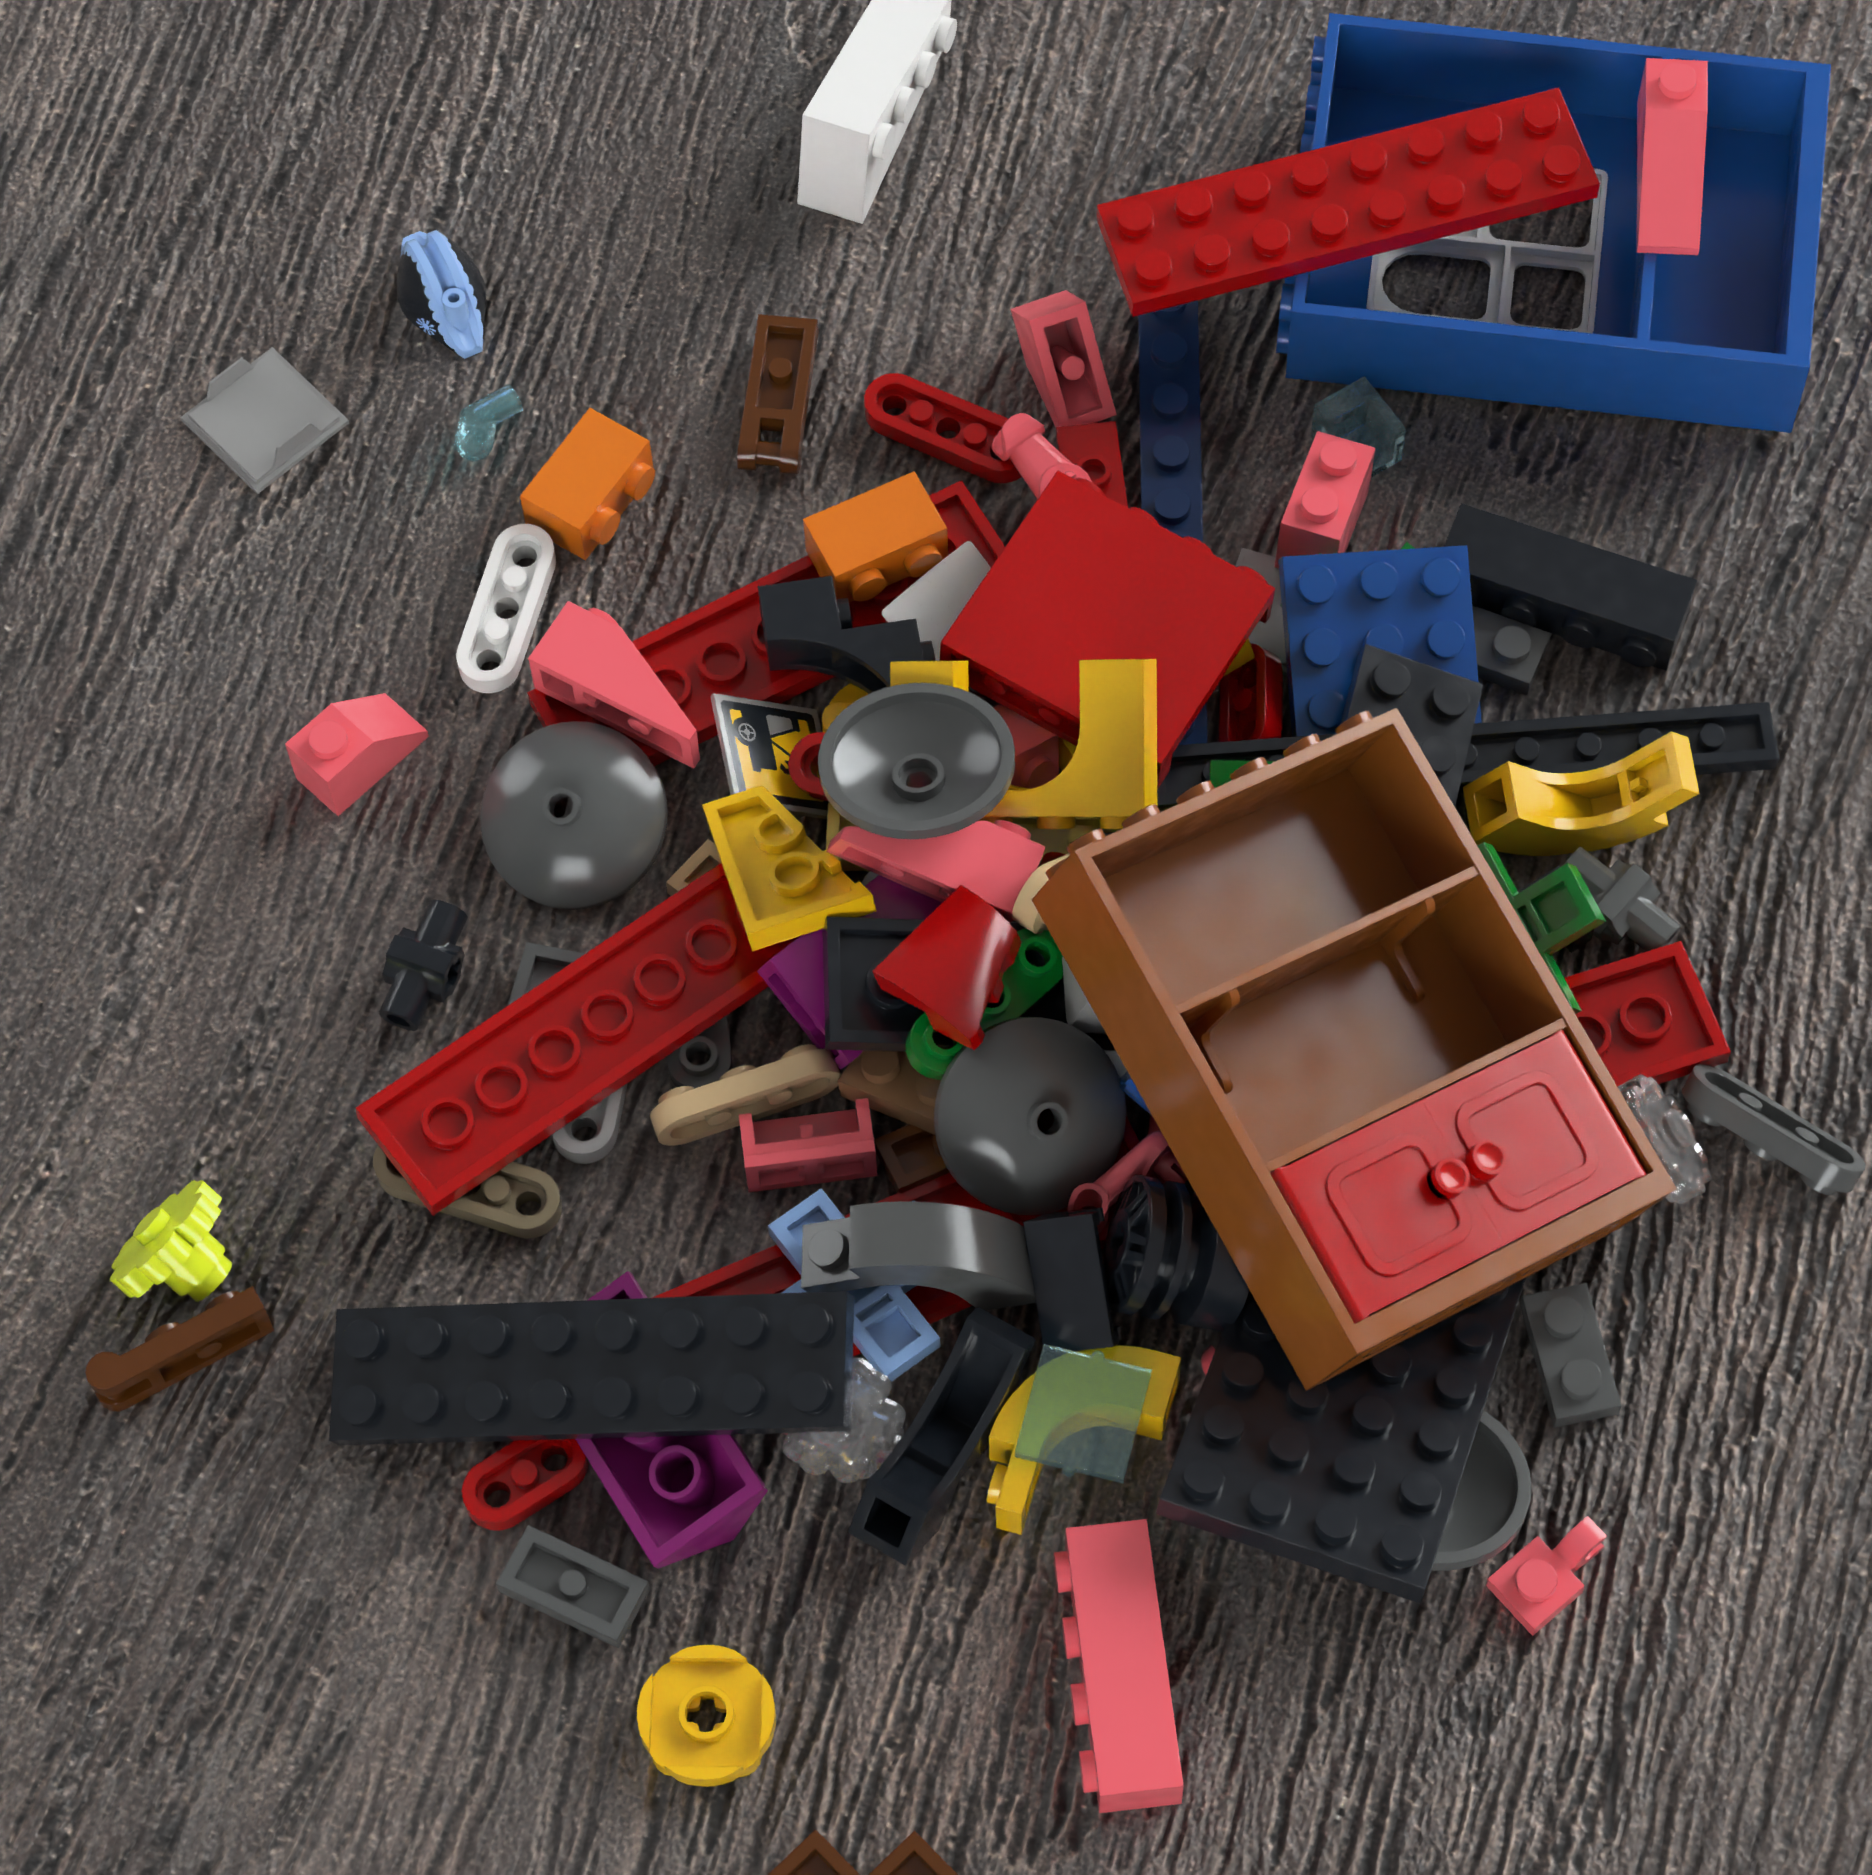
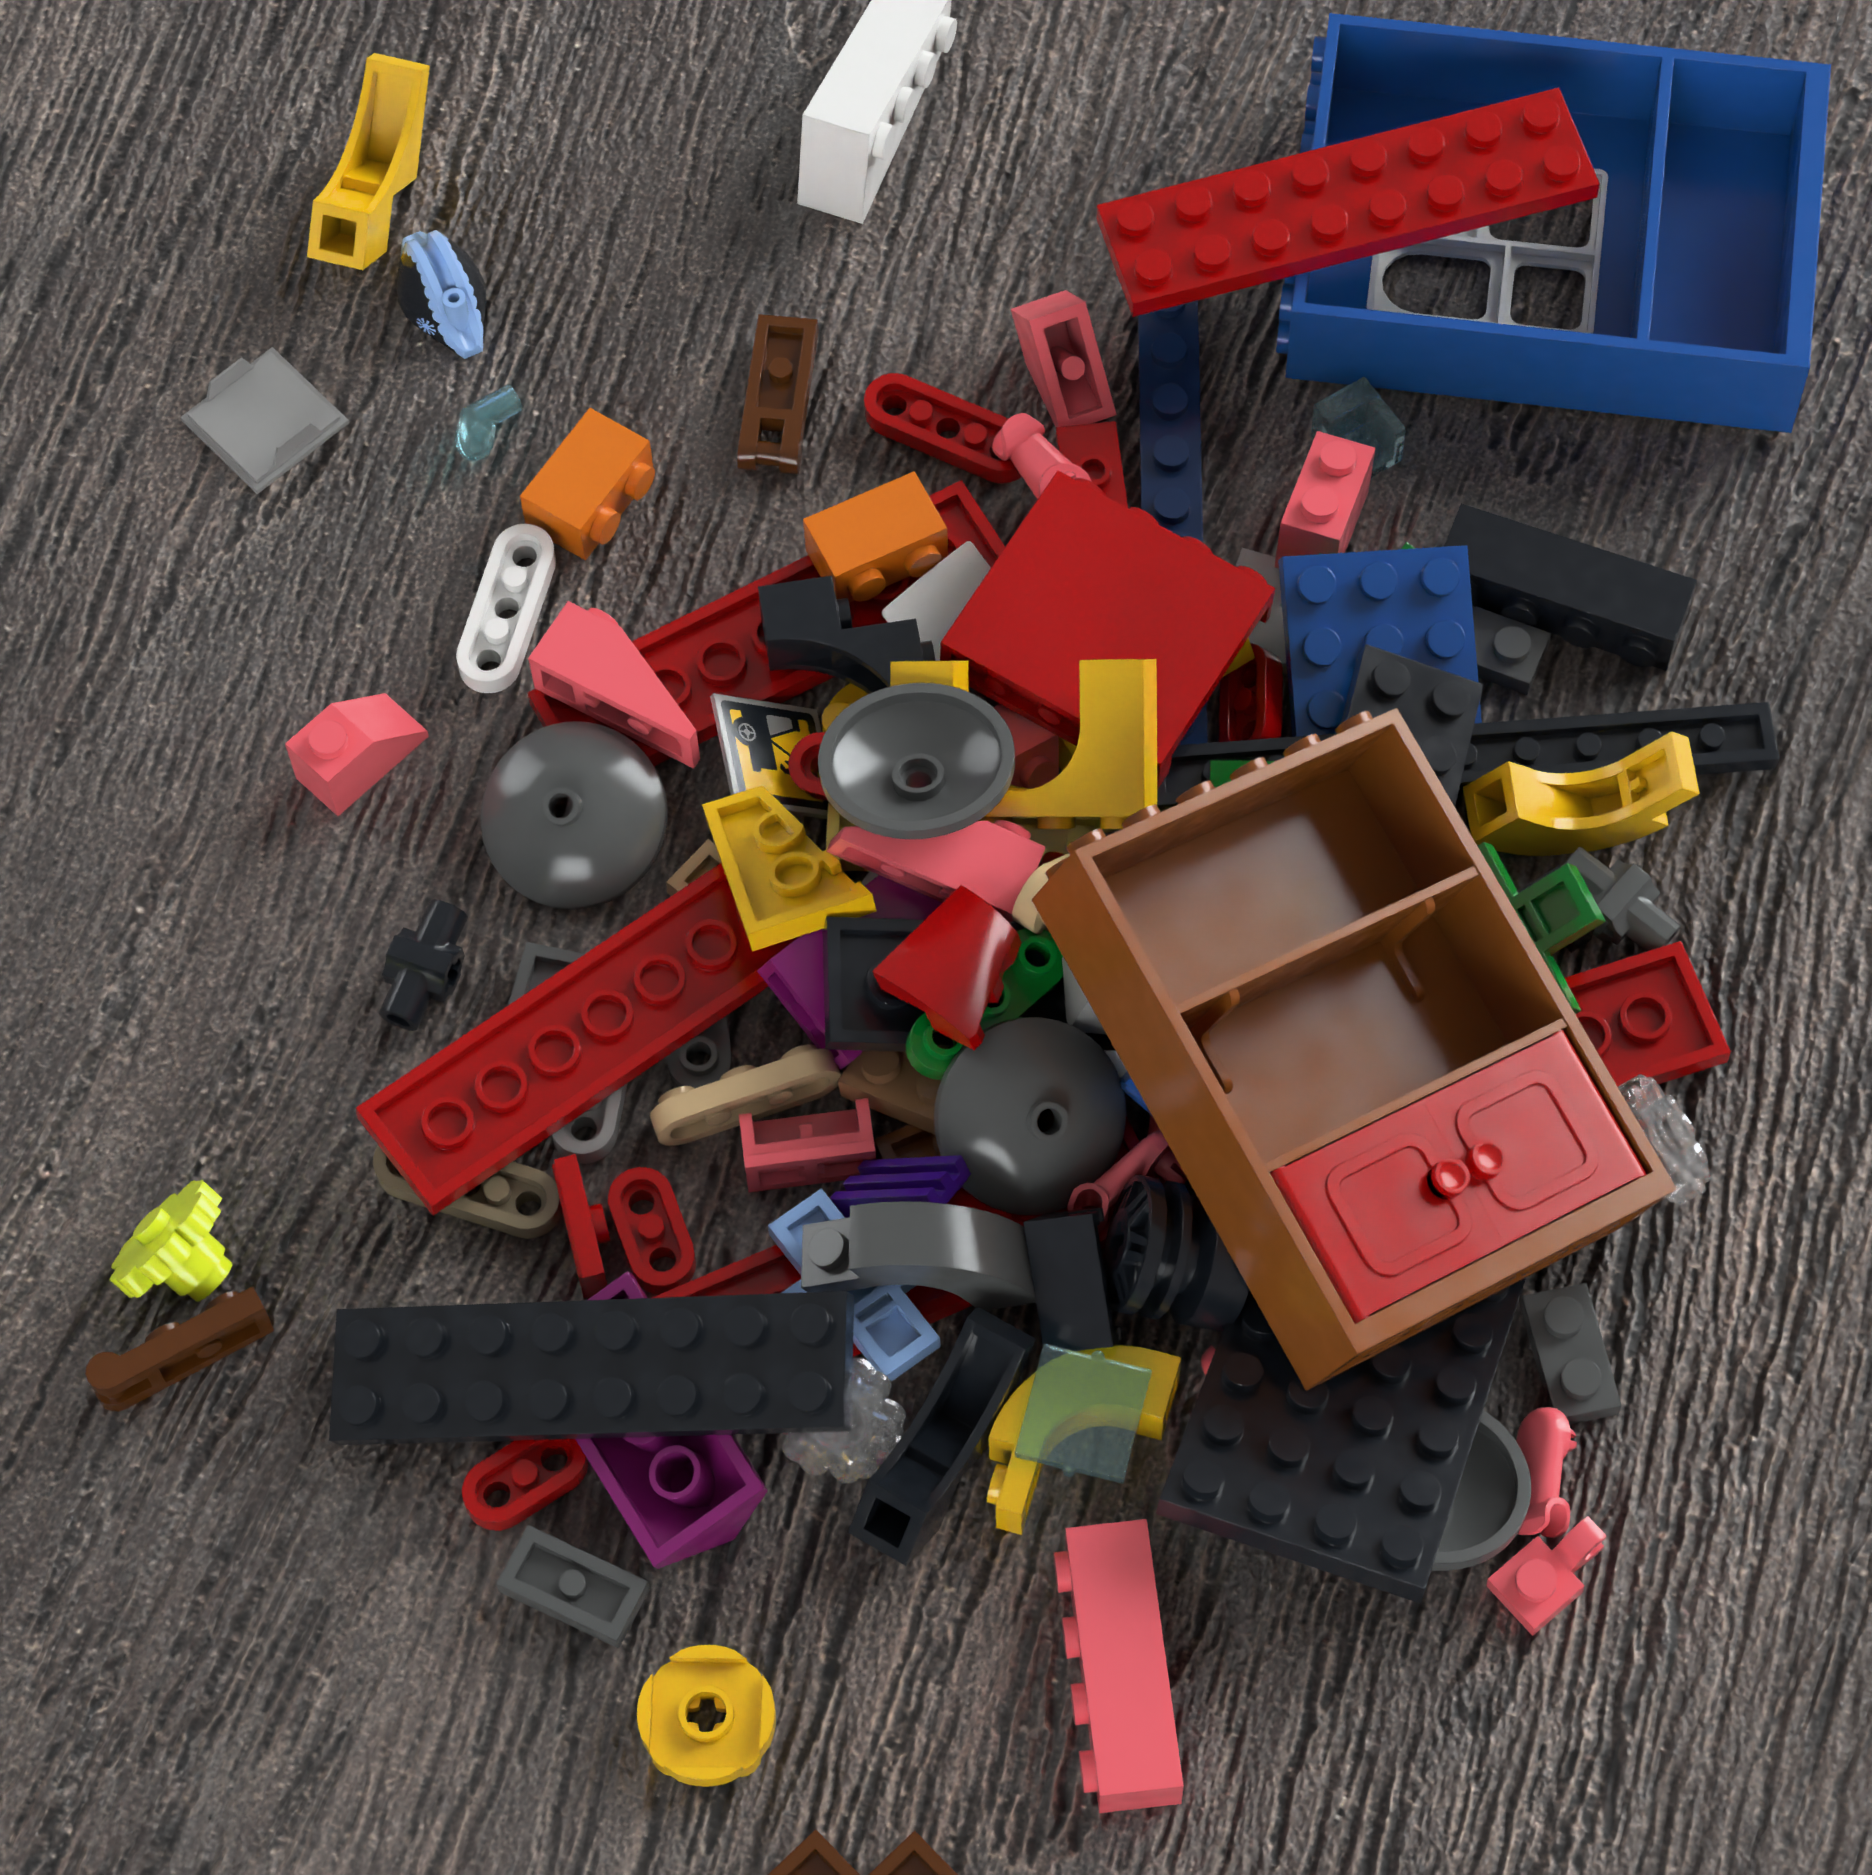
coral slope [1637,58,1708,256] -> none
dark grey plate [1681,1065,1866,1195] -> none
none -> yellow arch [307,53,430,270]
none -> red plate [552,1154,611,1300]
none -> red plate [608,1167,696,1295]
none -> dark purple tile [830,1155,971,1218]
none -> coral piece [1516,1407,1577,1538]

